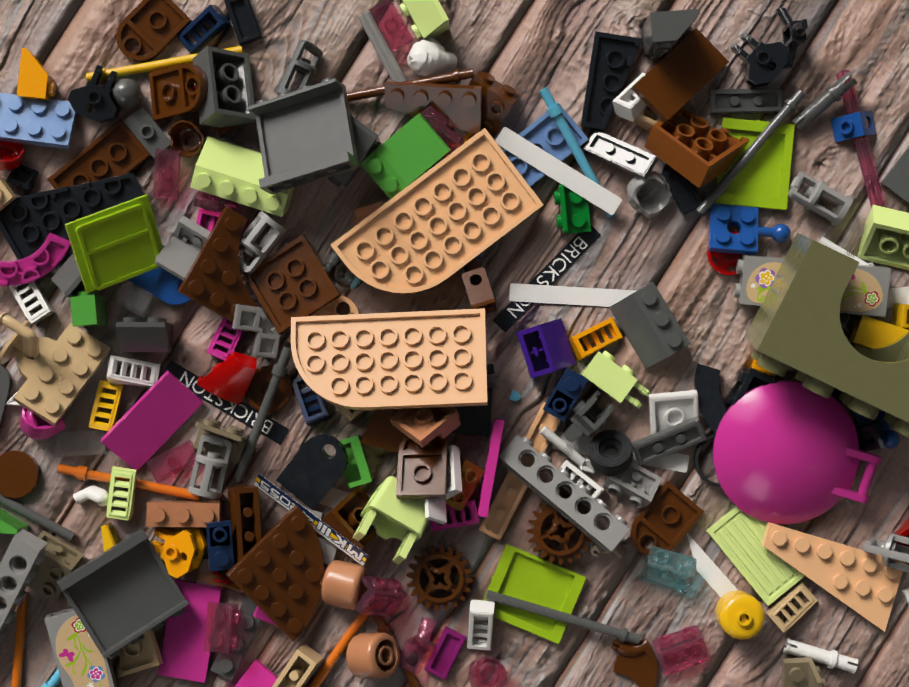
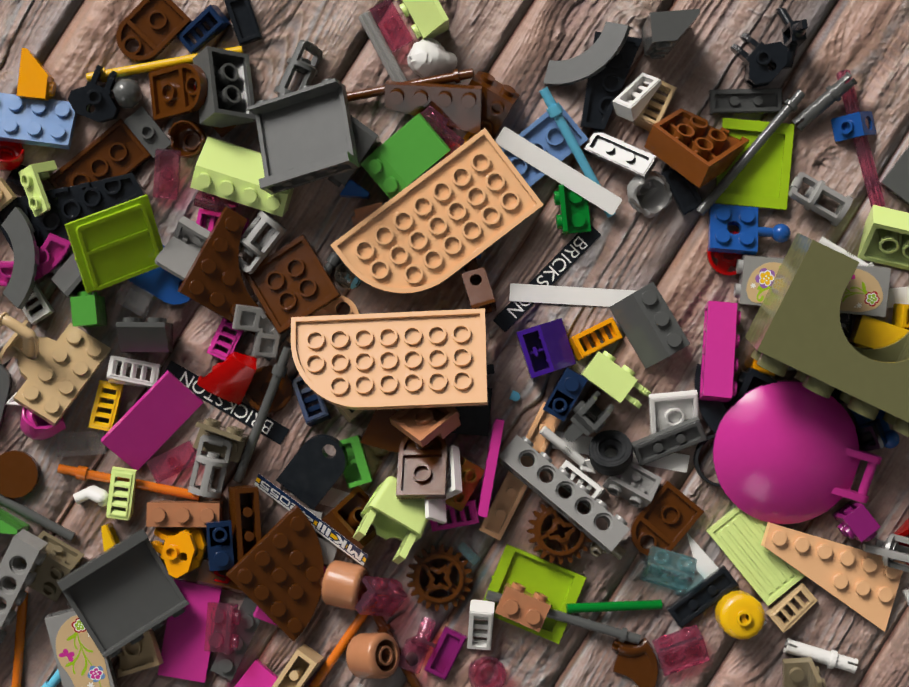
reddish brown tile [631,28,729,123] -> none
none -> dark grey tile [1,207,40,309]
none -> yellowish green bracket [18,160,57,217]
none -> blue slope [340,180,370,199]
none -> clear light blue tile [458,539,481,565]
none -> nougat bracket [495,582,551,632]
none -> tile [543,22,631,86]
none -> green bar [566,600,662,613]
none -> black tile [666,565,739,628]
none -> dark pink brick [699,301,741,402]
none -> magenta brick [833,500,880,542]

